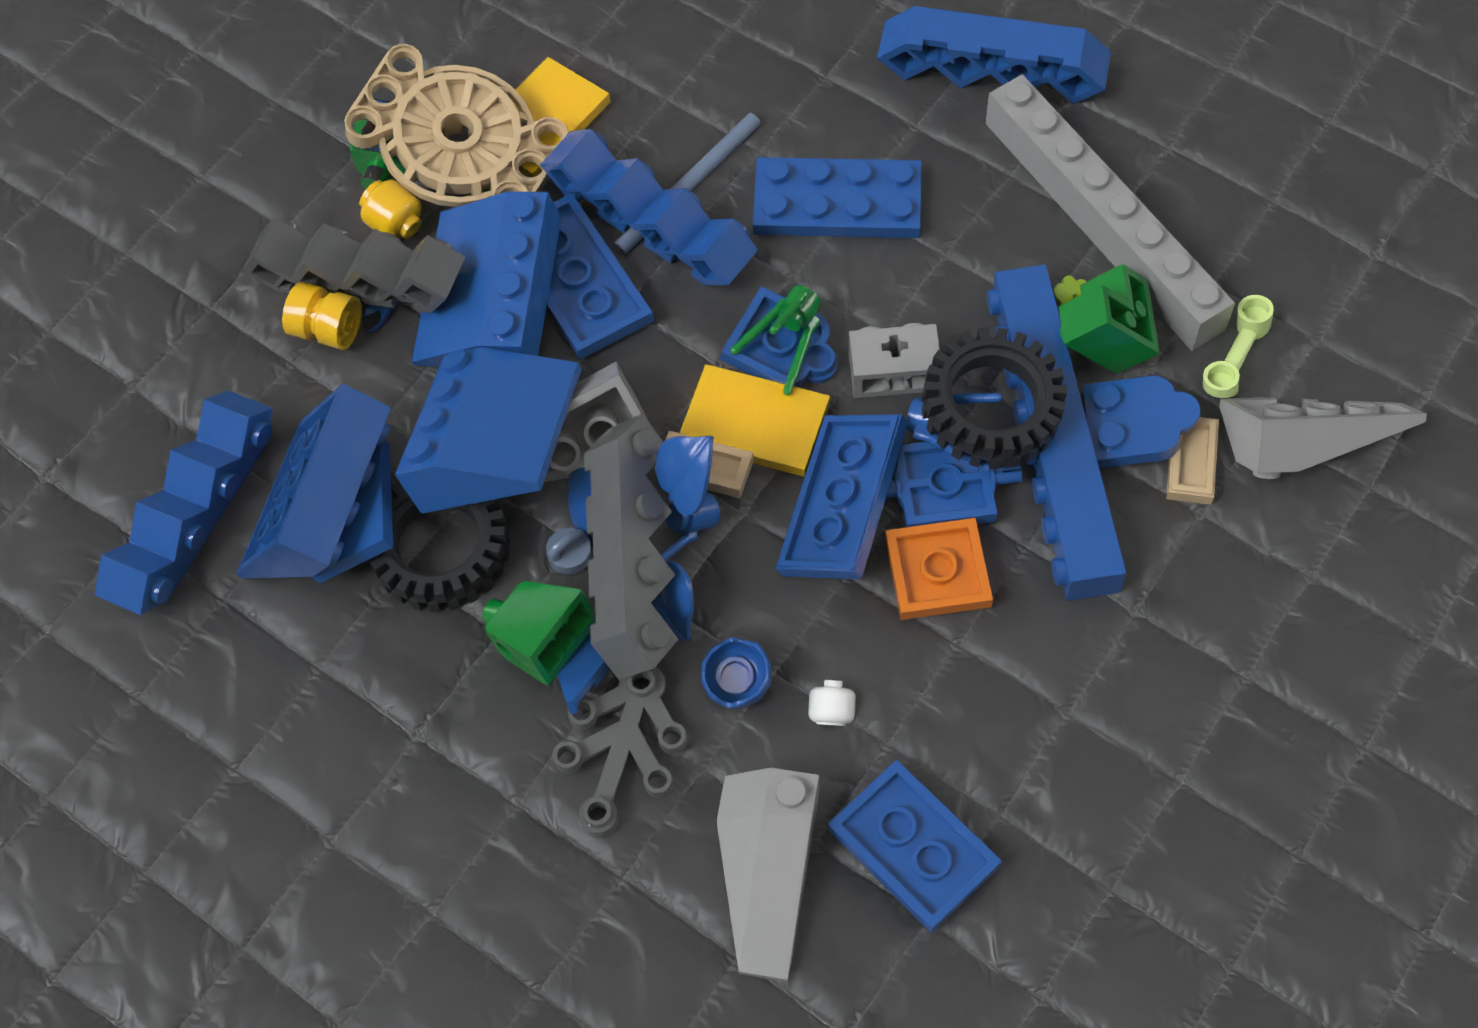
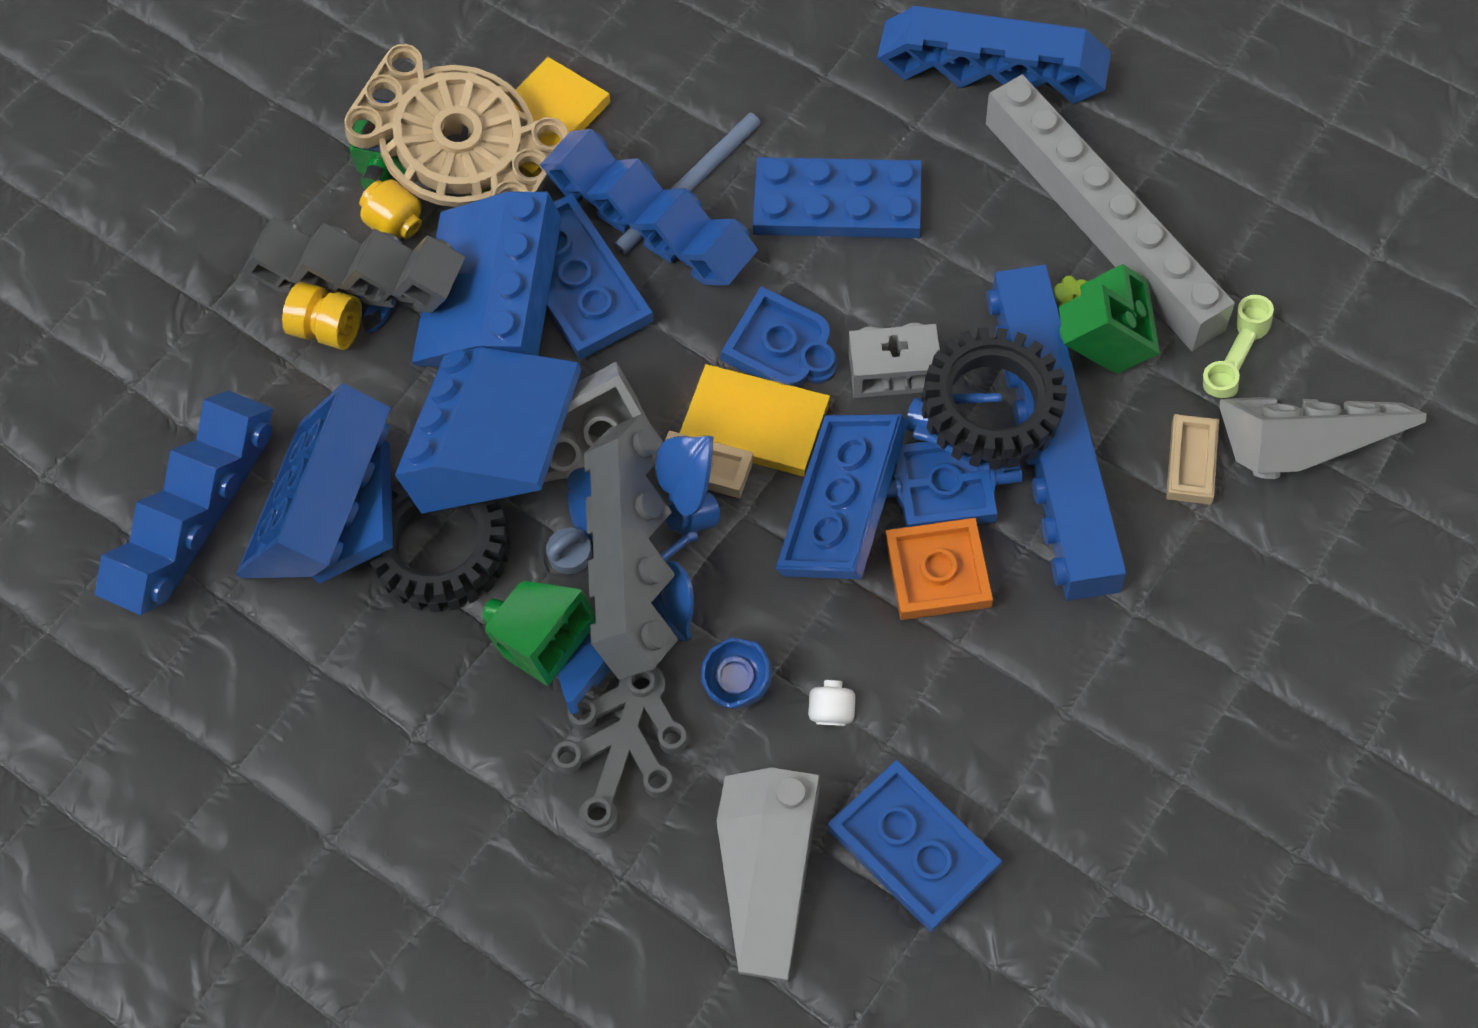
green plant [730,285,822,396] -> none
blue plate [1083,376,1201,469] -> none

